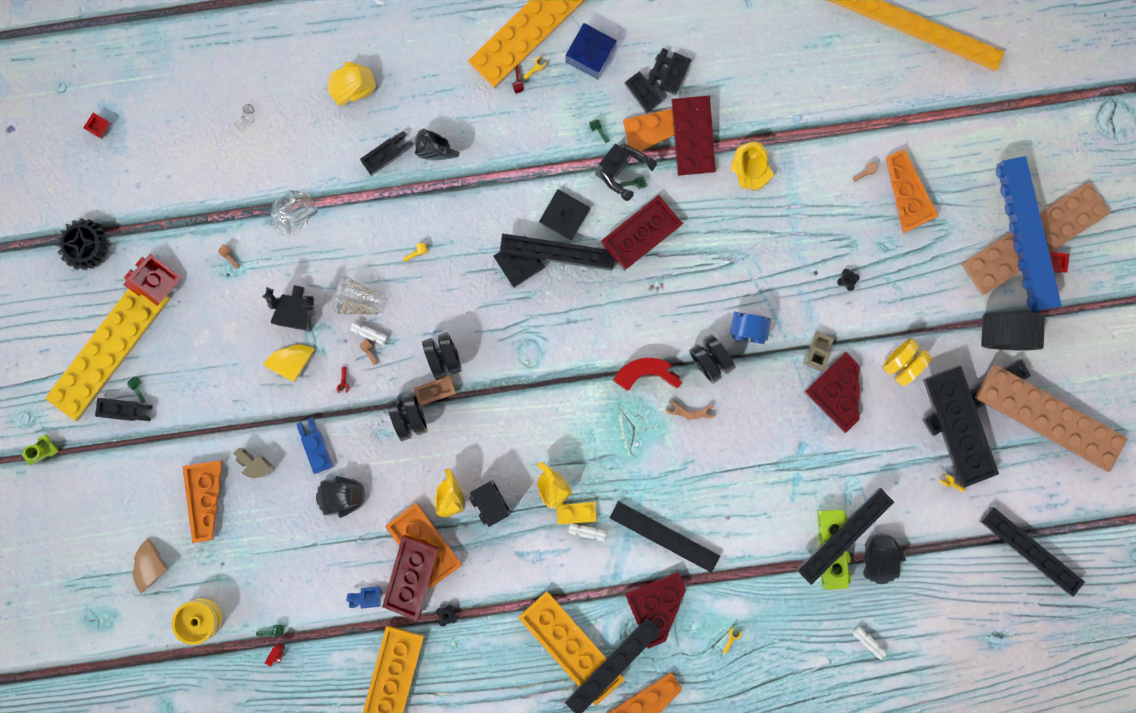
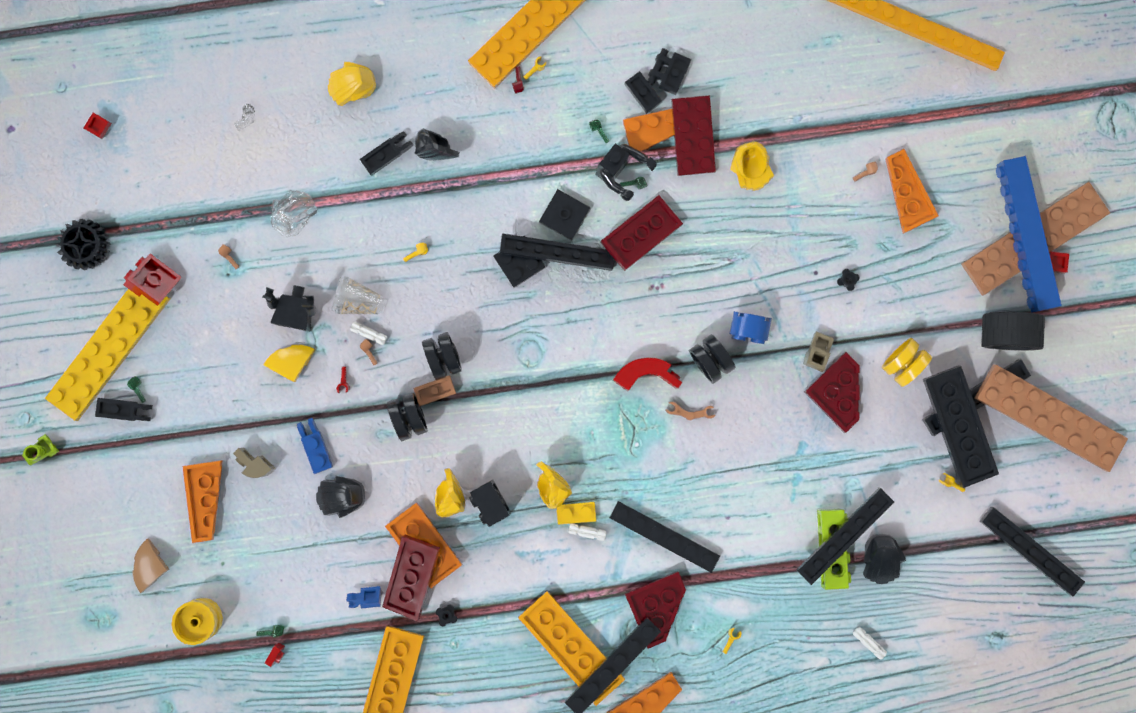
clear blue brick [565,23,617,80] -> none

